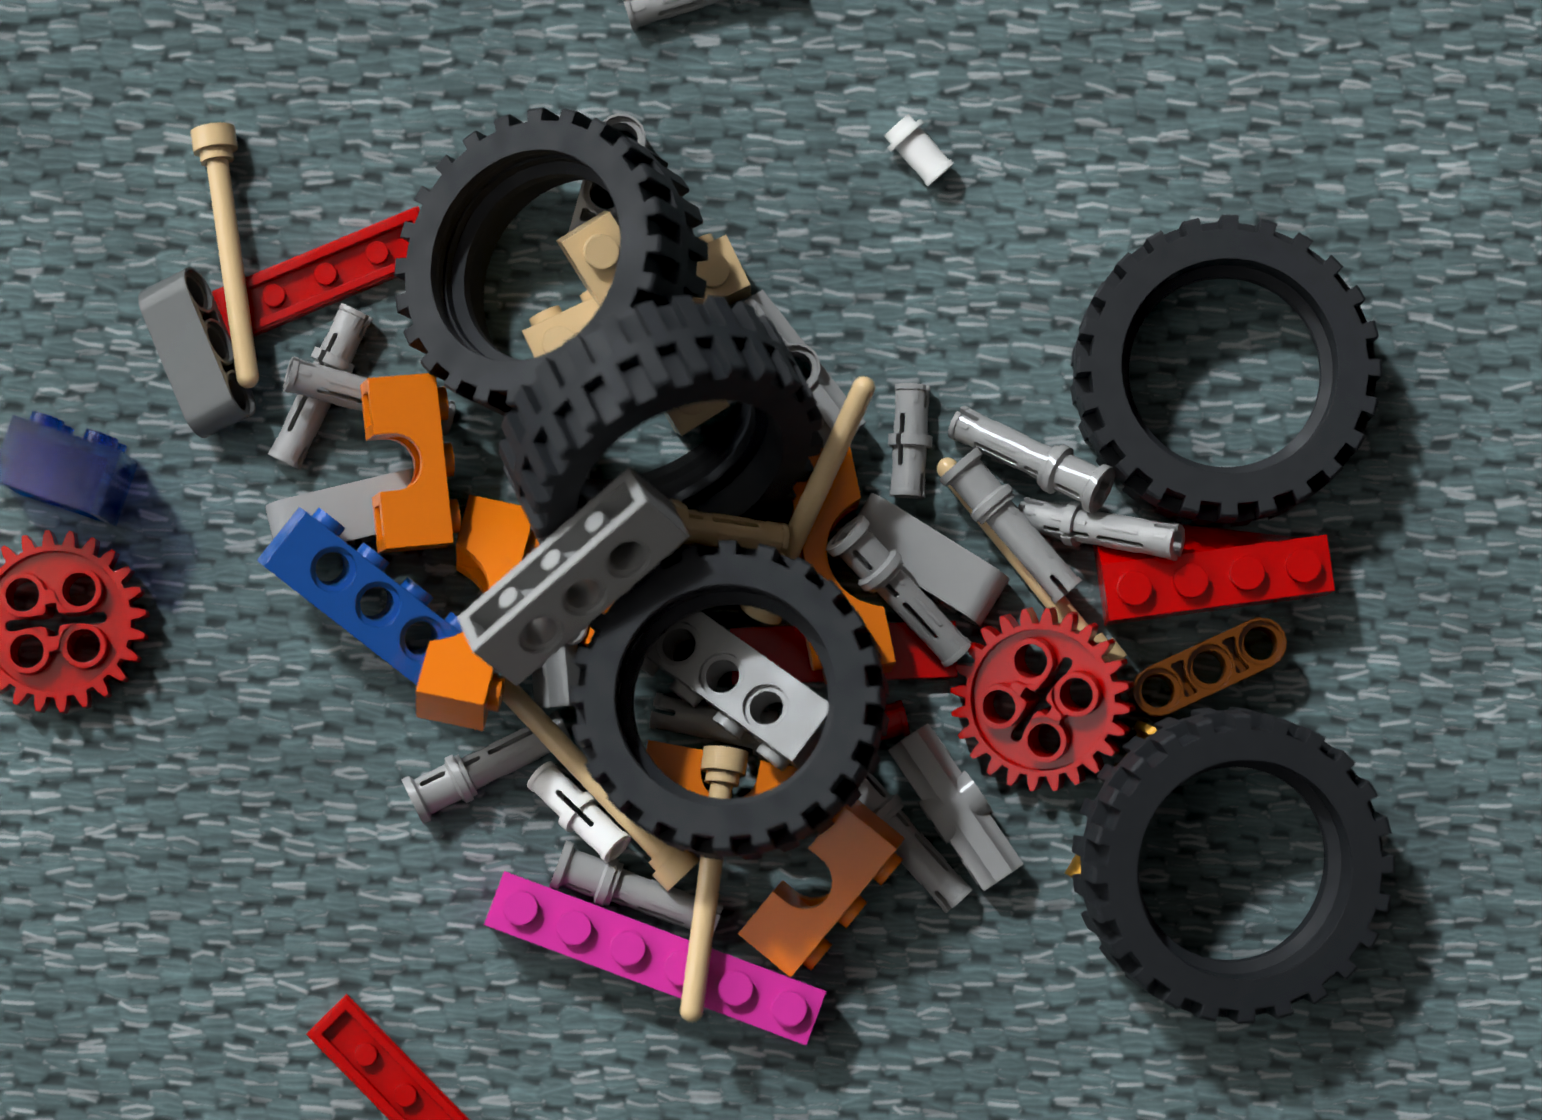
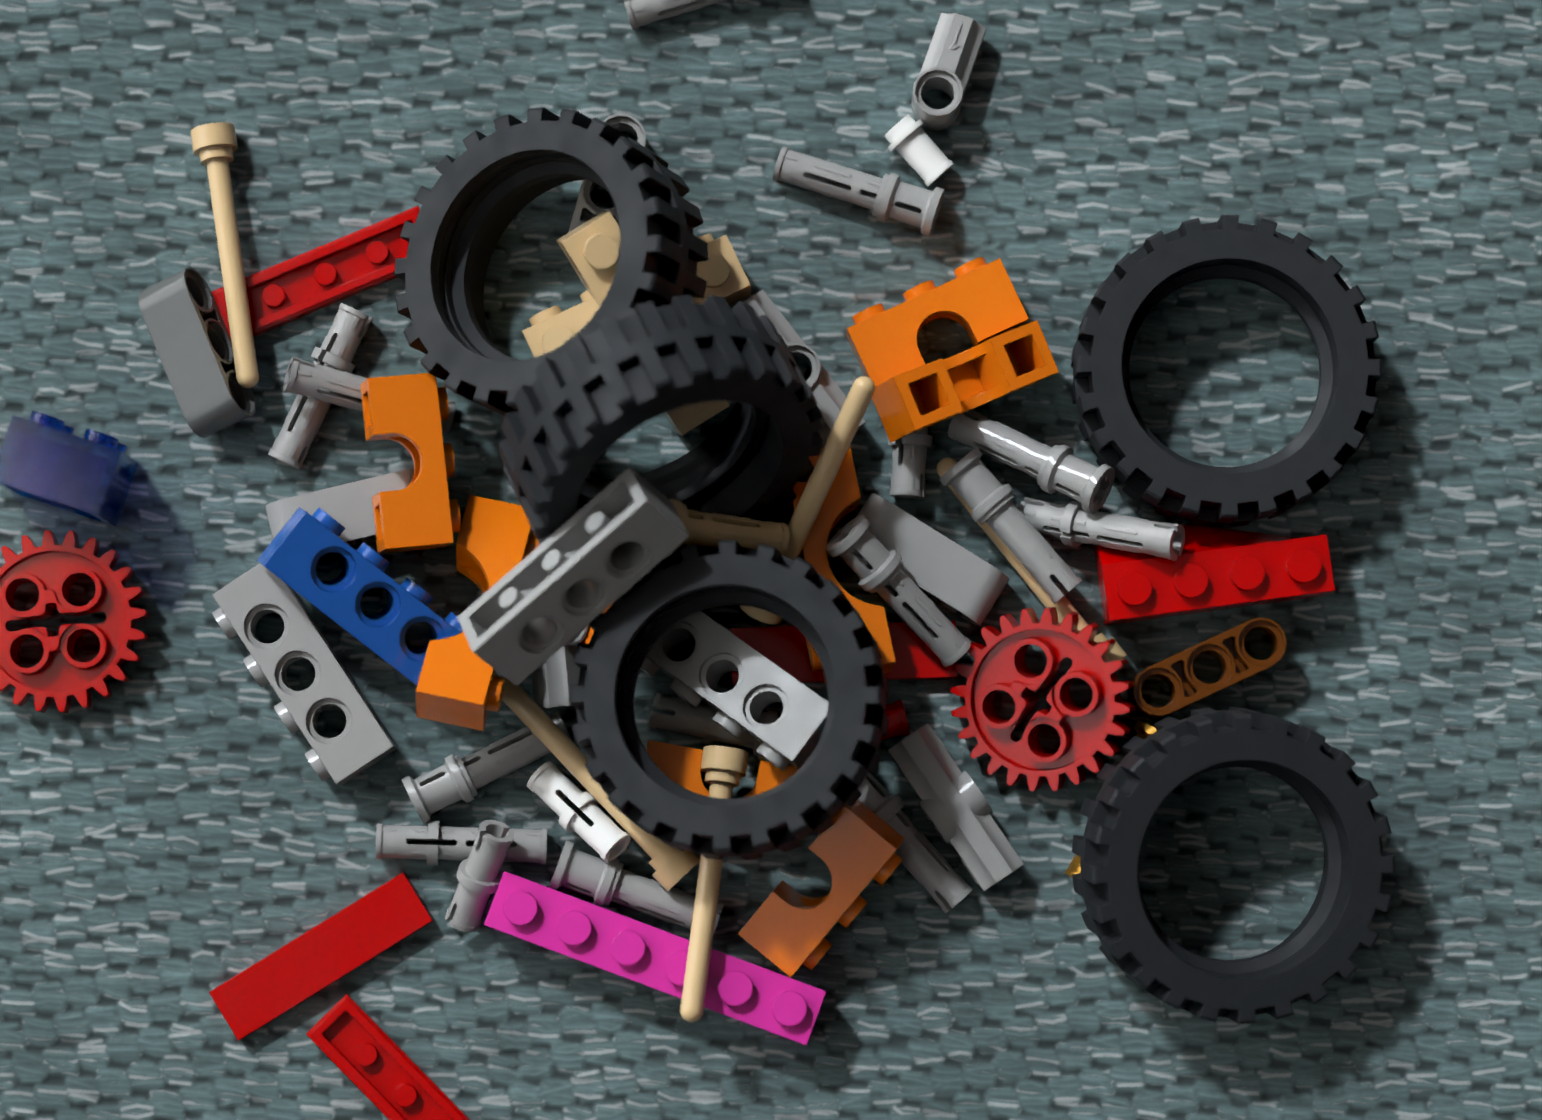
none -> red tile [209,872,434,1041]
none -> light grey brick [212,563,398,786]
none -> light grey pin [376,820,548,866]
none -> light grey pin [445,820,514,932]
none -> light grey pin [773,146,945,236]
none -> orange arch [846,257,1029,387]
none -> orange arch [872,320,1059,443]
none -> light grey piece [911,12,987,131]

